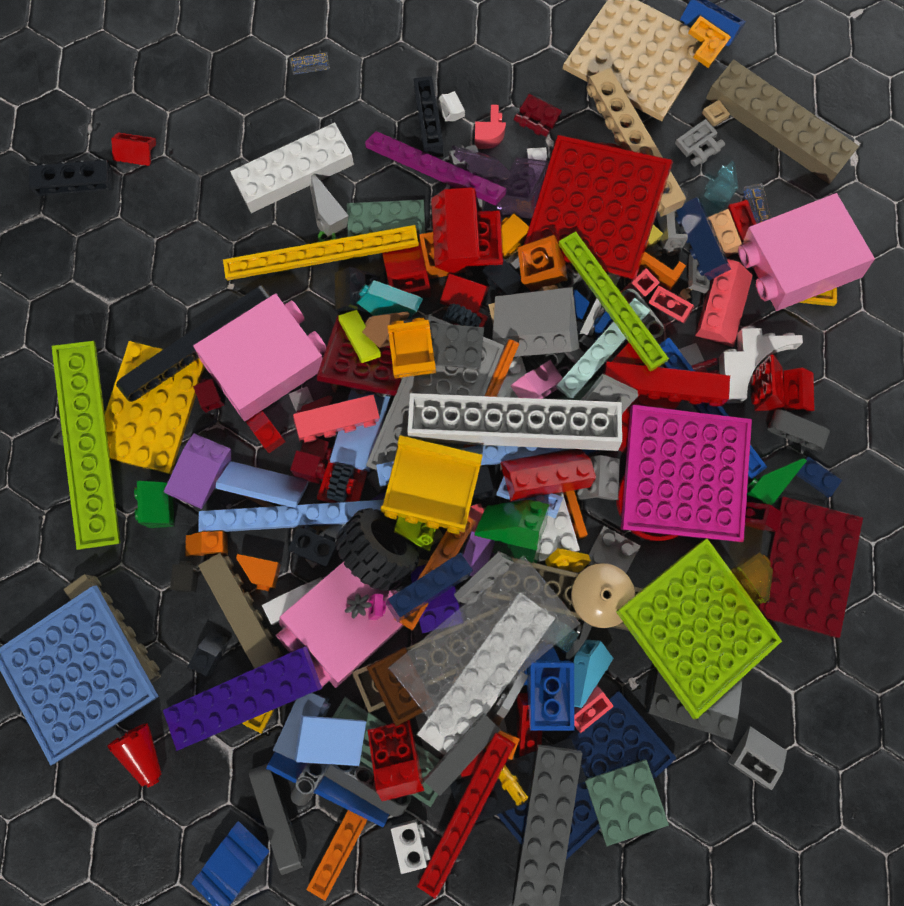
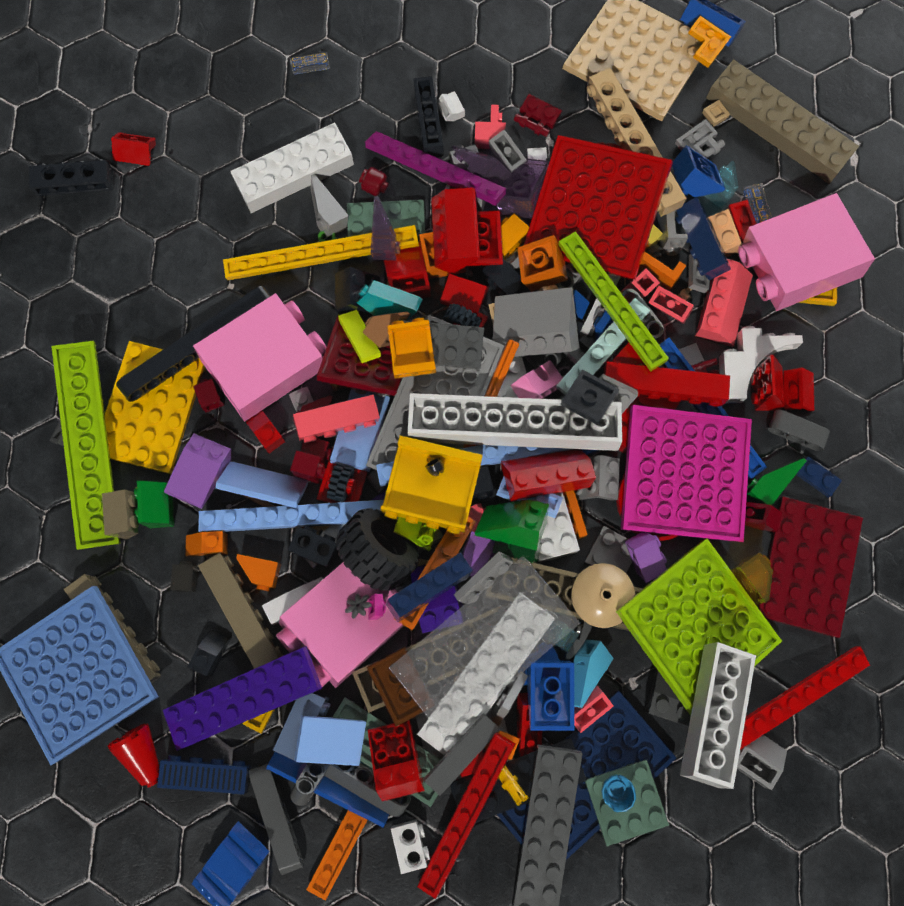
yellow plate [545,548,591,573] -> none
none -> dark tan slope [102,490,139,539]
none -> dark blue brick [157,755,251,794]
none -> dark red head [359,167,389,196]
none -> clear purple slope [371,196,401,261]
none -> black hinge [425,458,444,476]
none -> light grey slope [489,130,527,172]
none -> black plate [561,370,620,425]
none -> dark azure hair [601,775,636,812]
none -> medium lavender brick [625,532,667,583]
none -> blue slope [672,145,726,197]
none -> white brick [680,642,756,789]
none -> red plate [740,646,870,750]

